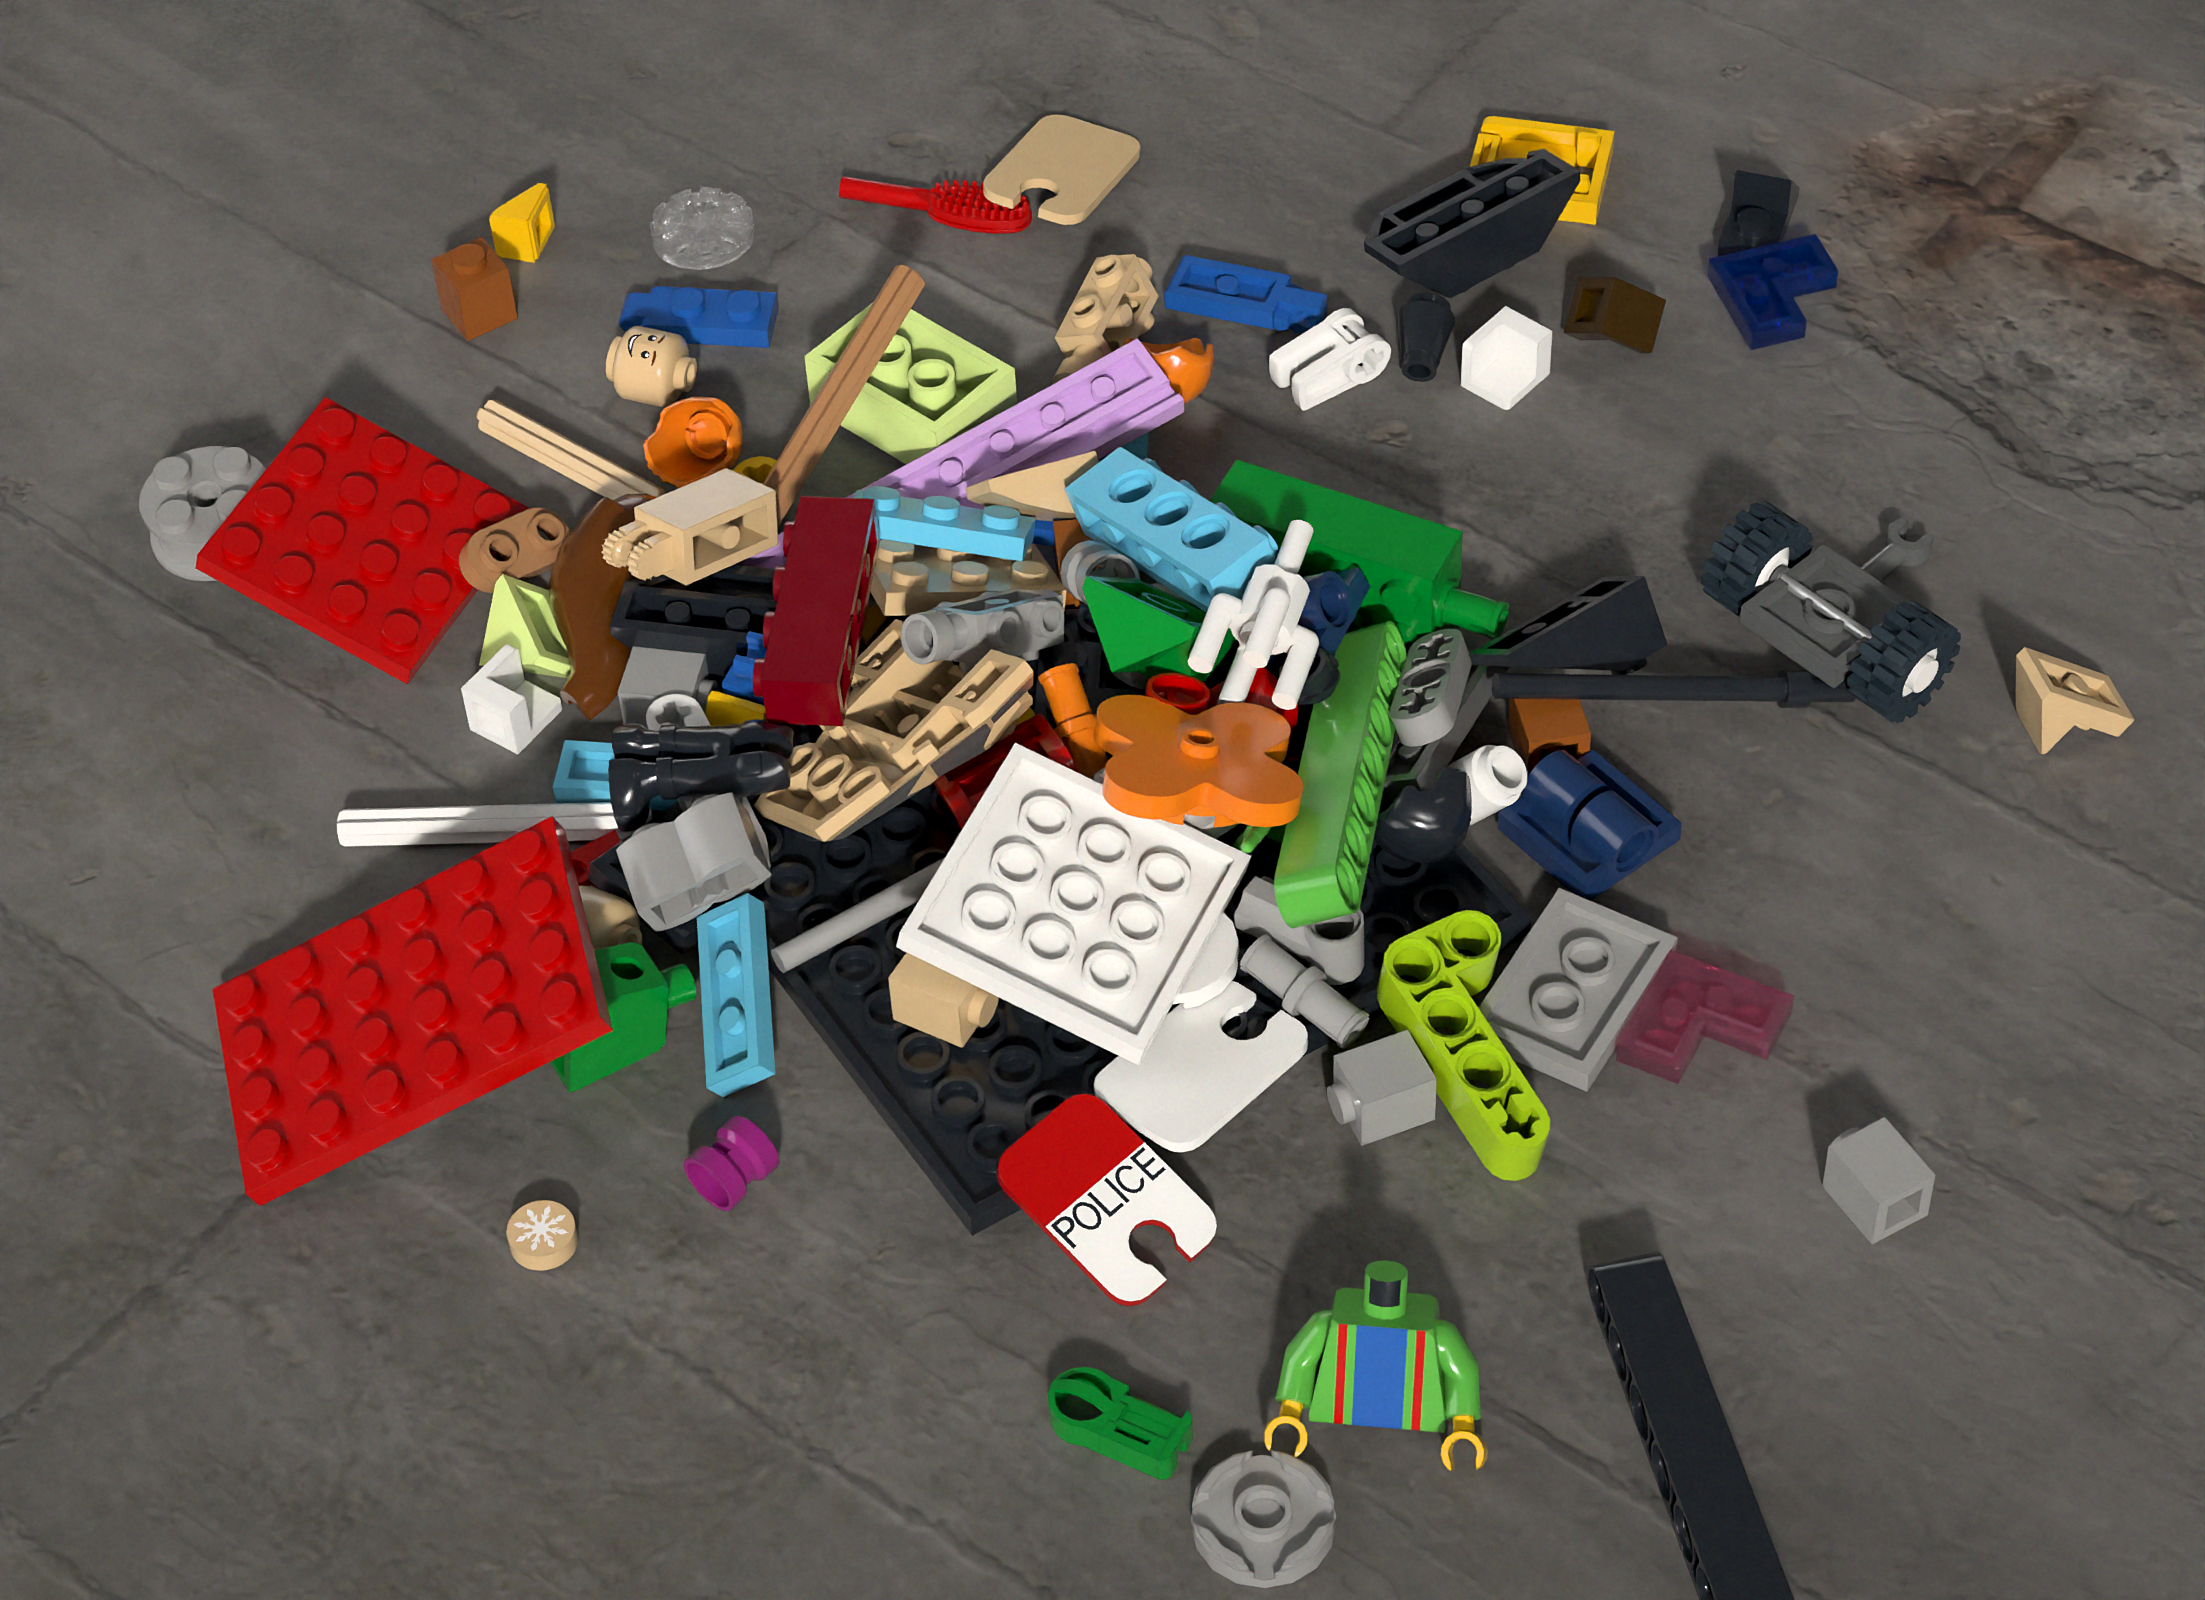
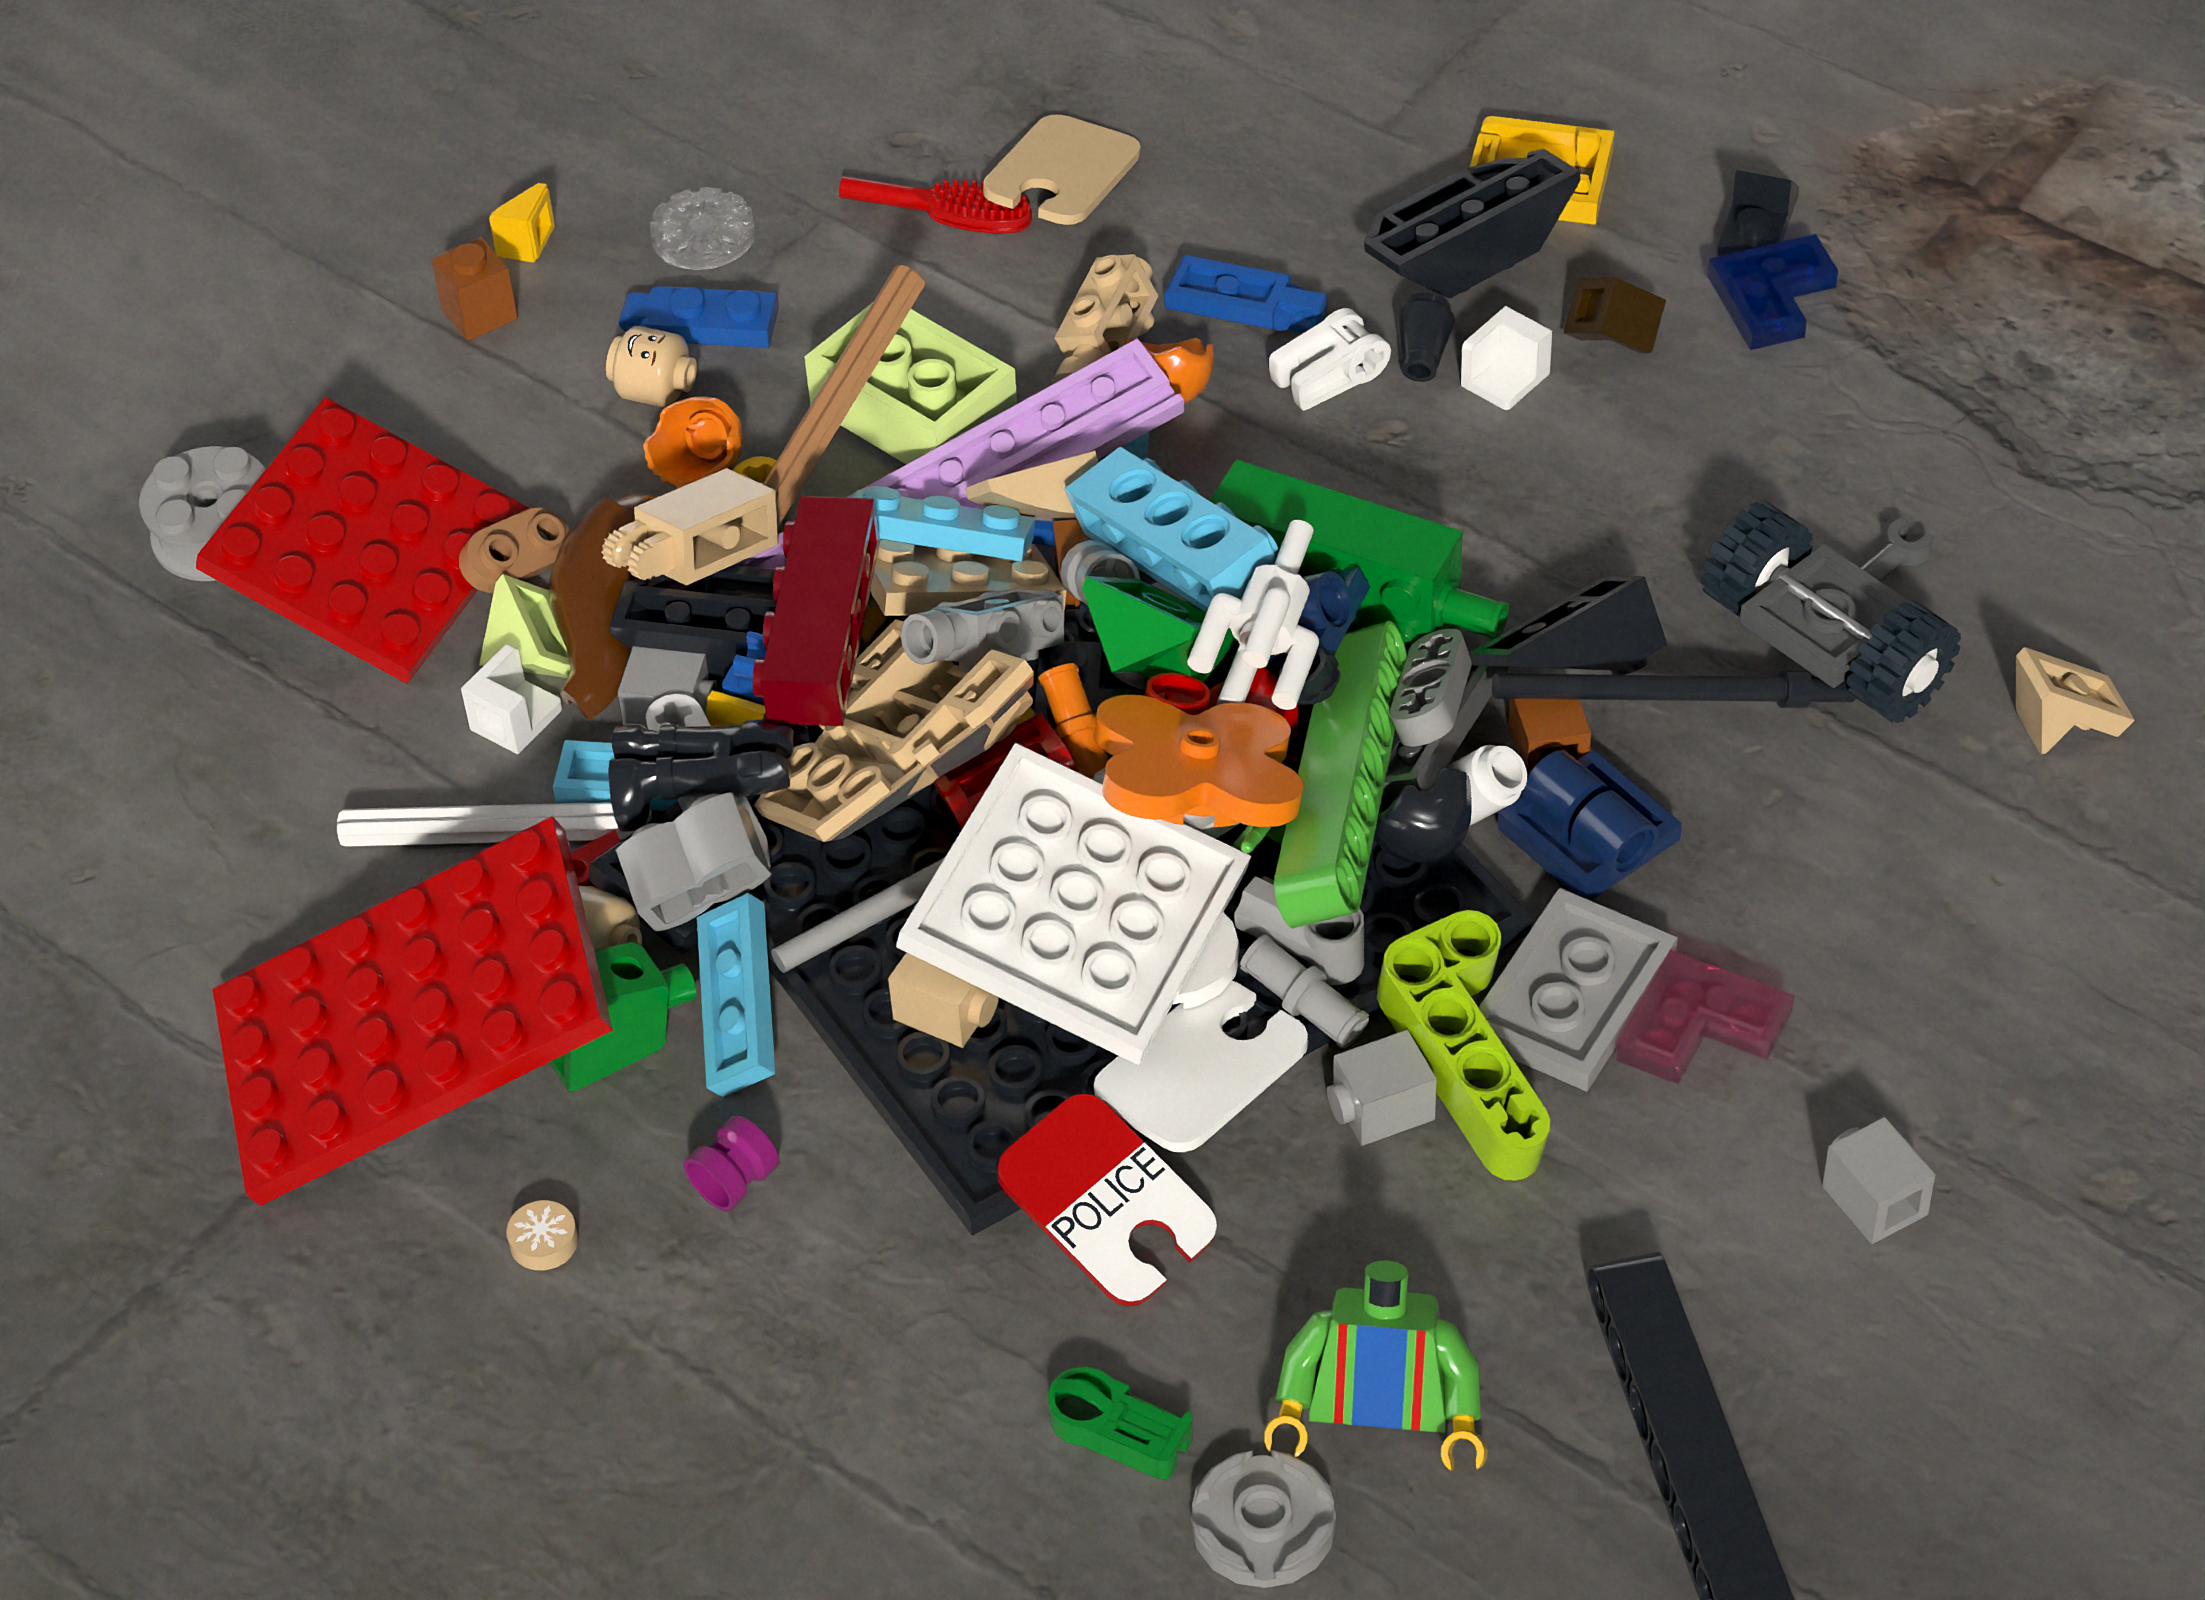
tan axle [476,400,666,500] -> none

